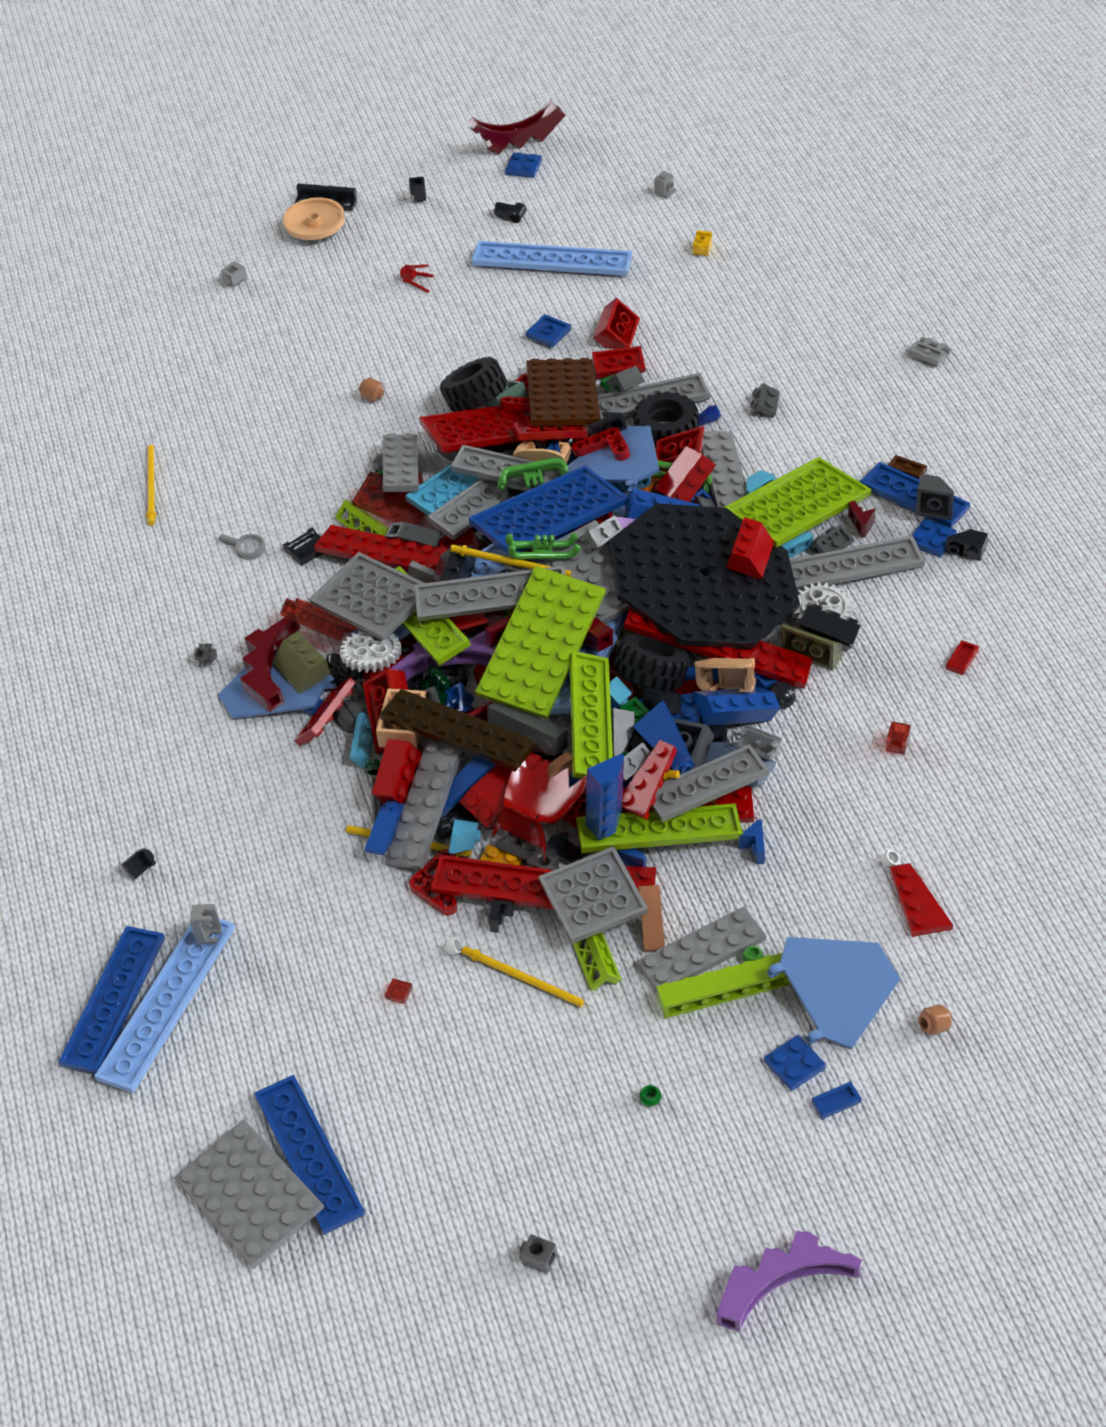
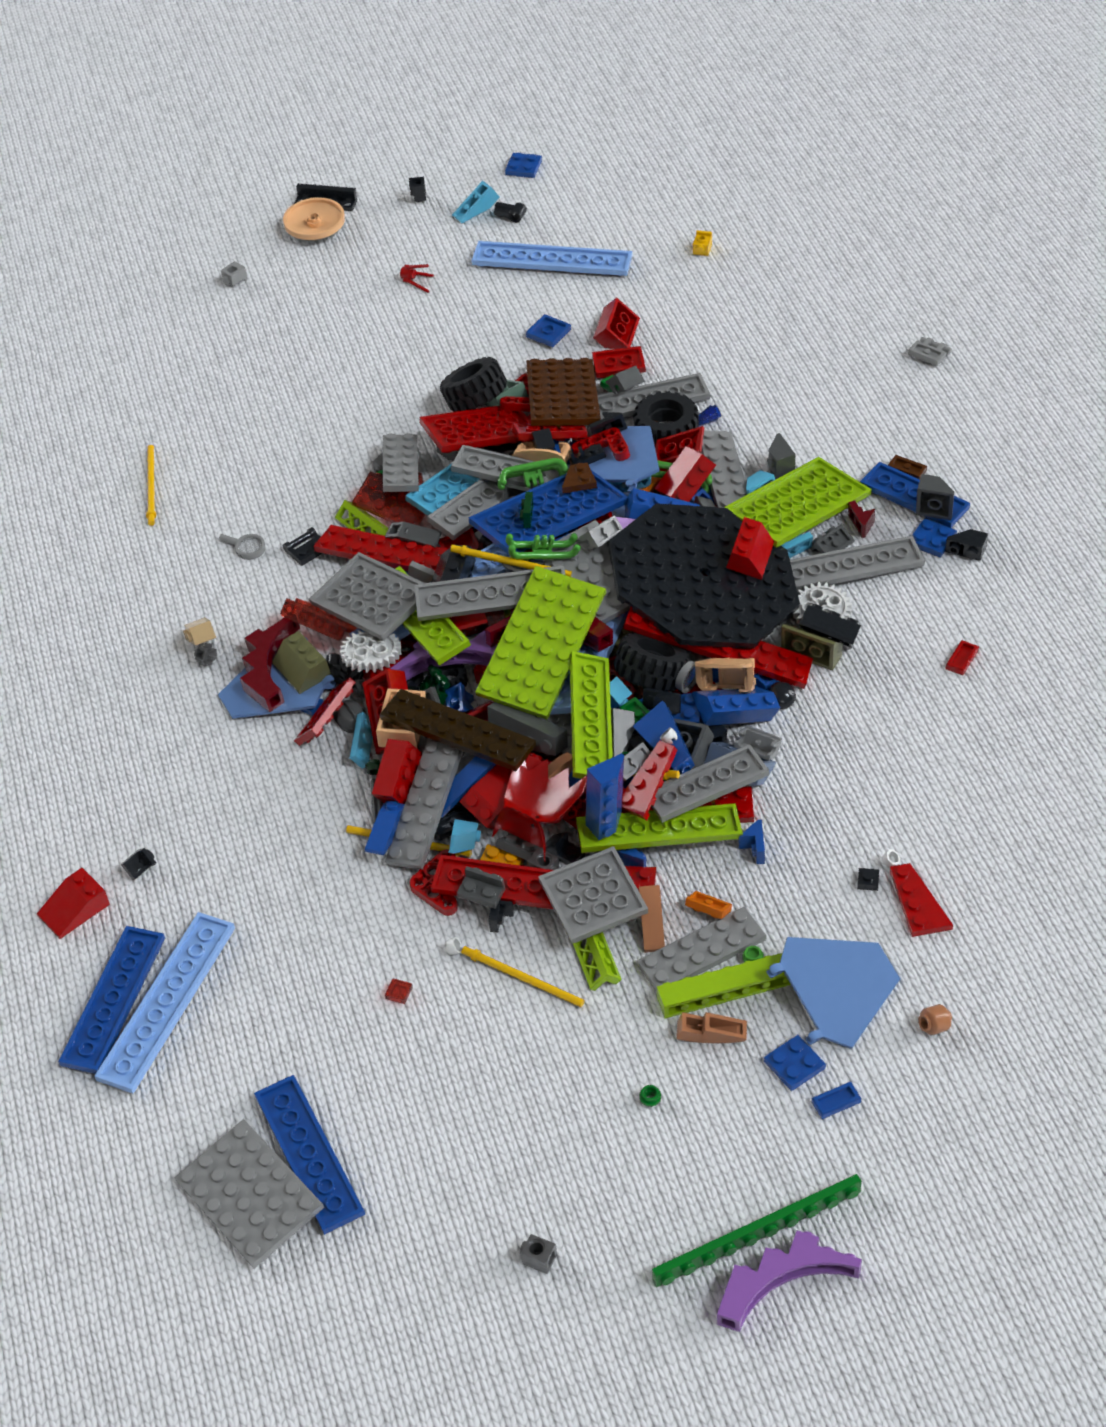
light grey hinge [190,904,222,946] -> none
nougat head [359,377,385,402] -> none
dark red arch [468,101,566,154] -> none
light grey brick [654,171,676,199] -> none
dark grey bracket [750,383,780,418] -> none
clear red brick [886,721,911,755] -> none
none -> red slope [37,867,110,939]
none -> tan brick [183,617,216,646]
none -> medium azure slope [452,180,500,223]
none -> dark grey bracket [457,867,505,909]
none -> dark green plate [520,492,533,528]
none -> black slope [532,428,555,451]
none -> reddish brown wing [562,463,597,494]
none -> black plate [568,443,606,465]
none -> green plate [652,1174,862,1287]
none -> white hinge [660,727,677,745]
none -> light grey piece [675,661,696,693]
none -> nougat slope [677,1012,747,1044]
none -> orange plate [685,891,732,919]
none -> dark grey slope [767,433,796,480]
none -> black plate [857,868,879,891]

